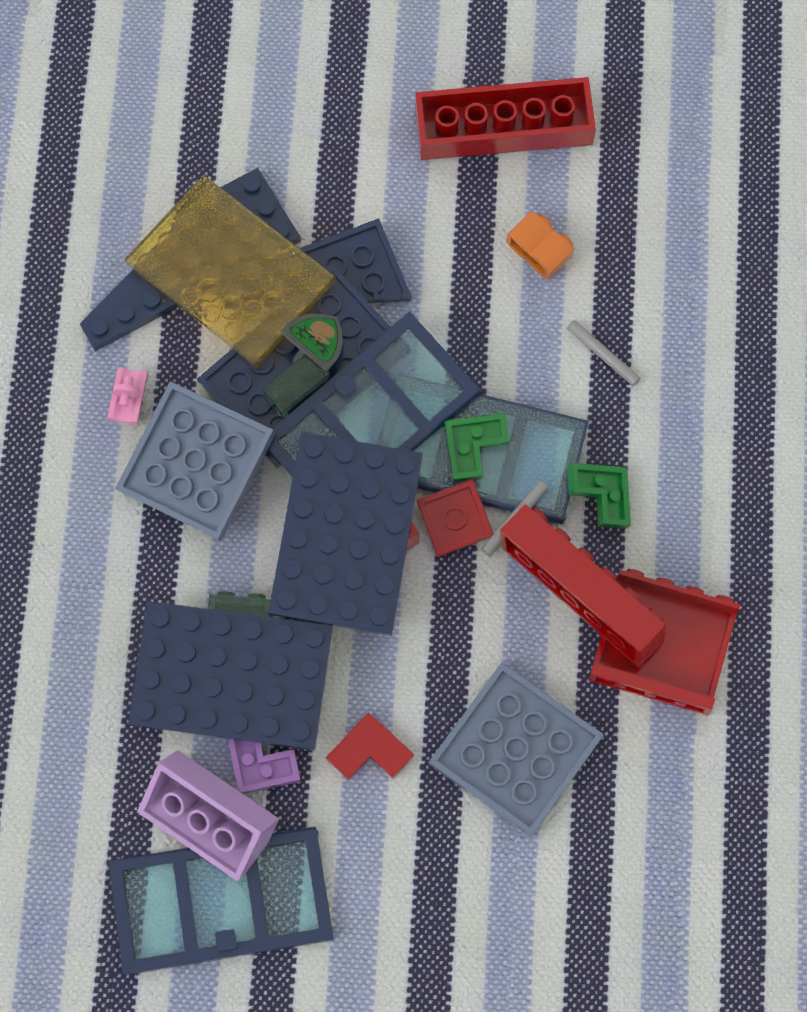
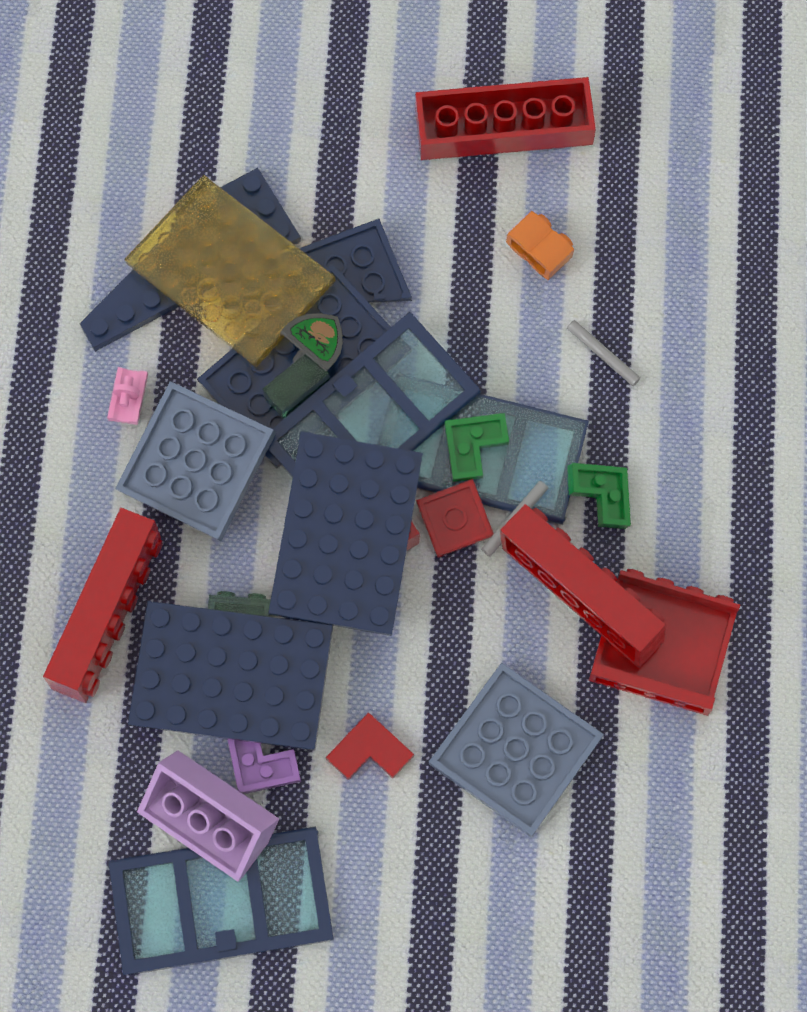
none -> red brick [43,507,163,703]

